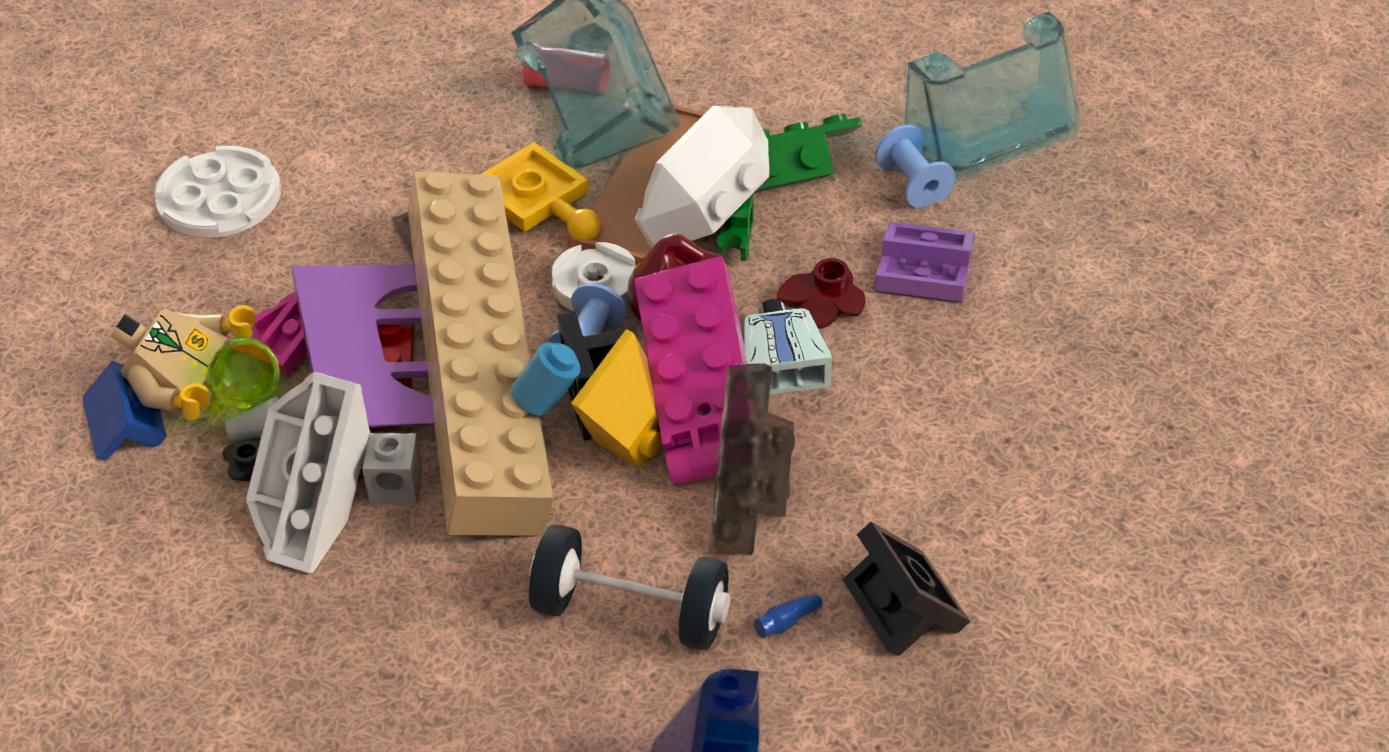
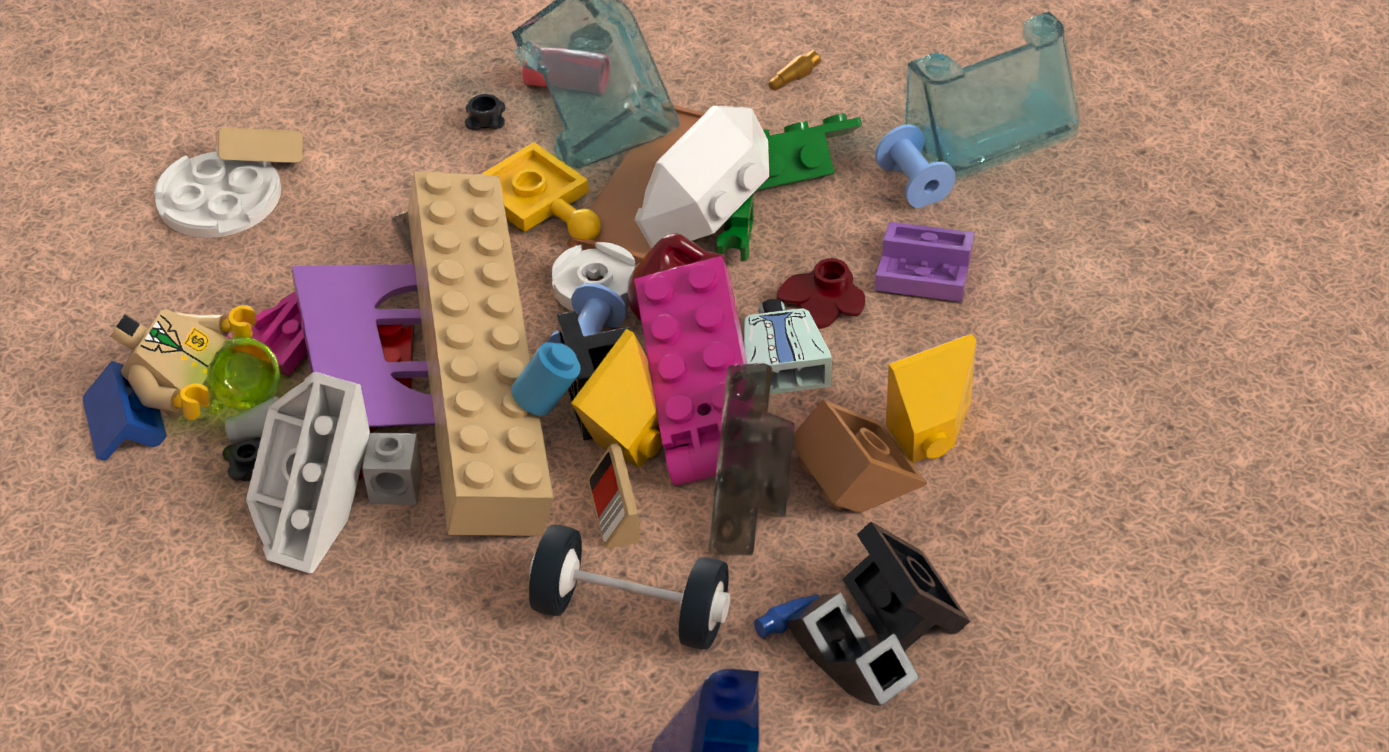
none -> tan slope [215,127,303,163]
none -> black plate [465,94,506,130]
none -> slope [588,443,640,548]
none -> pearl gold piece [768,50,821,91]
none -> black brick [785,592,919,706]
none -> medium nougat slope [787,399,927,513]
none -> yellow slope [886,334,976,463]

